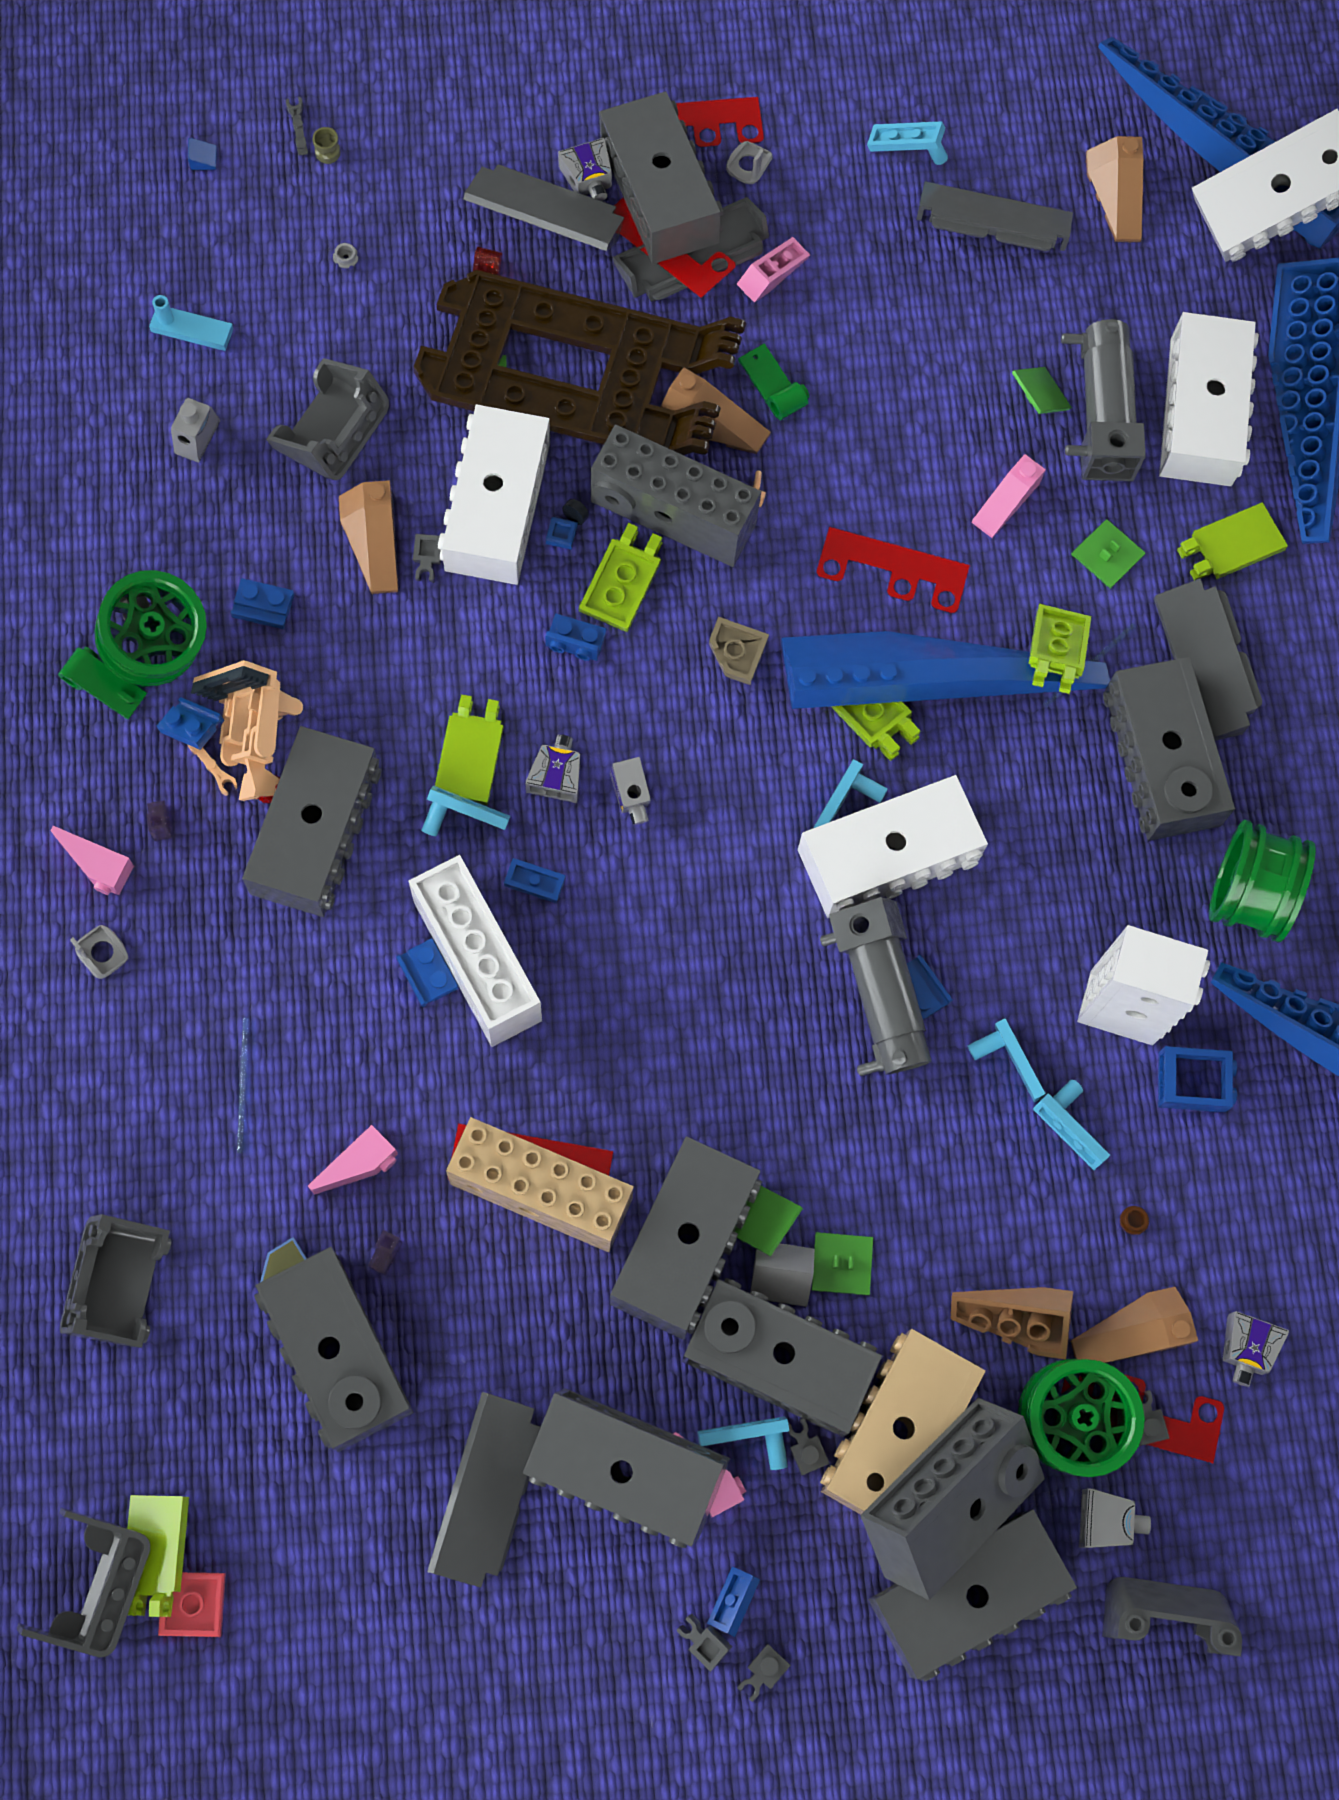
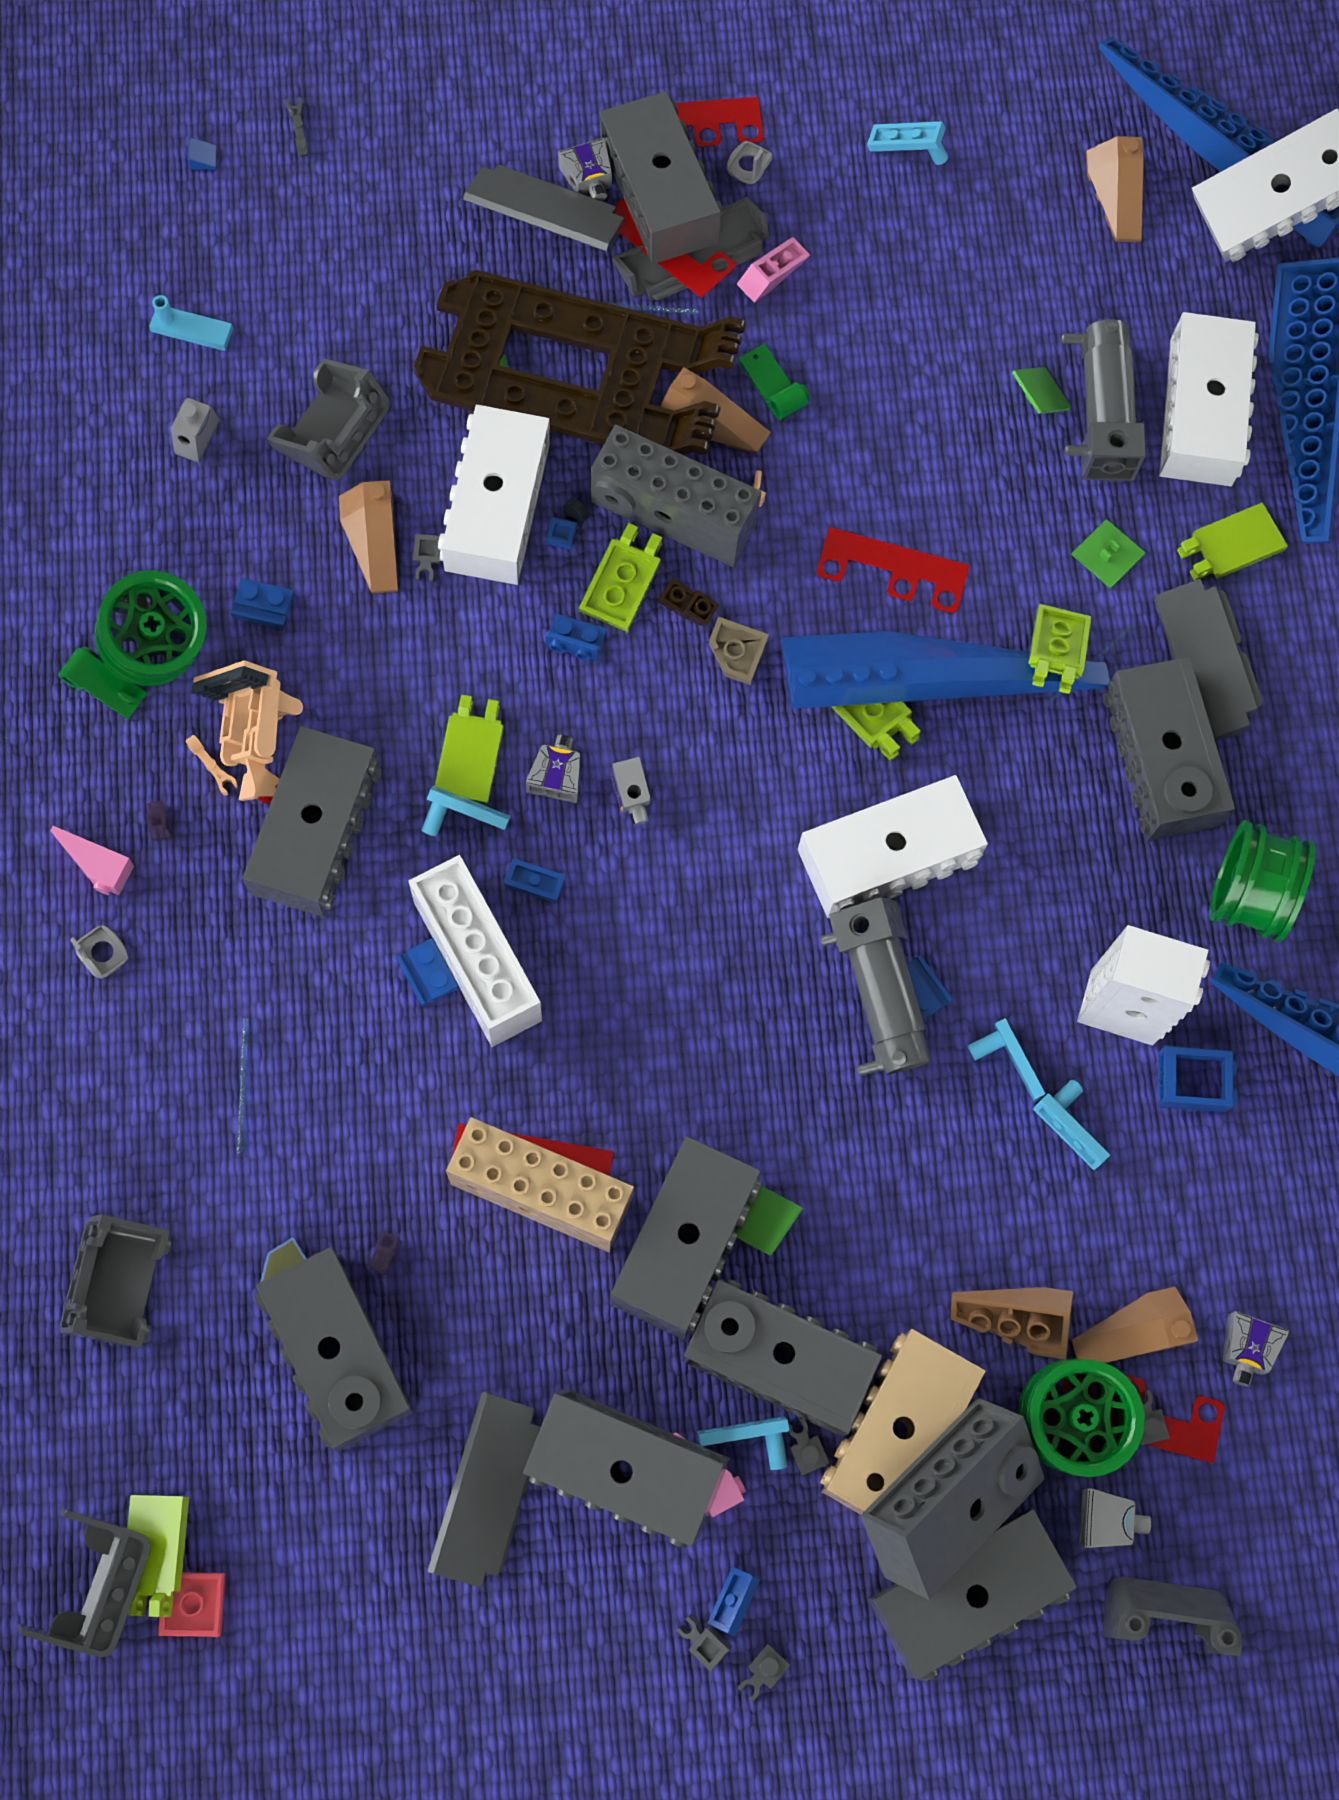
blue plate [156,697,225,750] -> none
bright pink slope [308,1125,398,1194] -> none
olive wheel [313,127,341,164] -> none
light grey plate [333,243,358,268] -> none
clear red tile [473,247,503,276] -> none
light grey slope [750,1243,815,1307] -> none
bright green piece [812,1232,873,1296] -> none
medium azure piece [814,759,888,828] -> none
dark grey slope [916,181,1073,251] -> none
bright pink slope [972,454,1046,538] -> none
reddish brown plate [1120,1206,1149,1235] -> none
none -> clear light blue piece [609,303,699,315]
none -> dark brown slope [657,578,720,627]

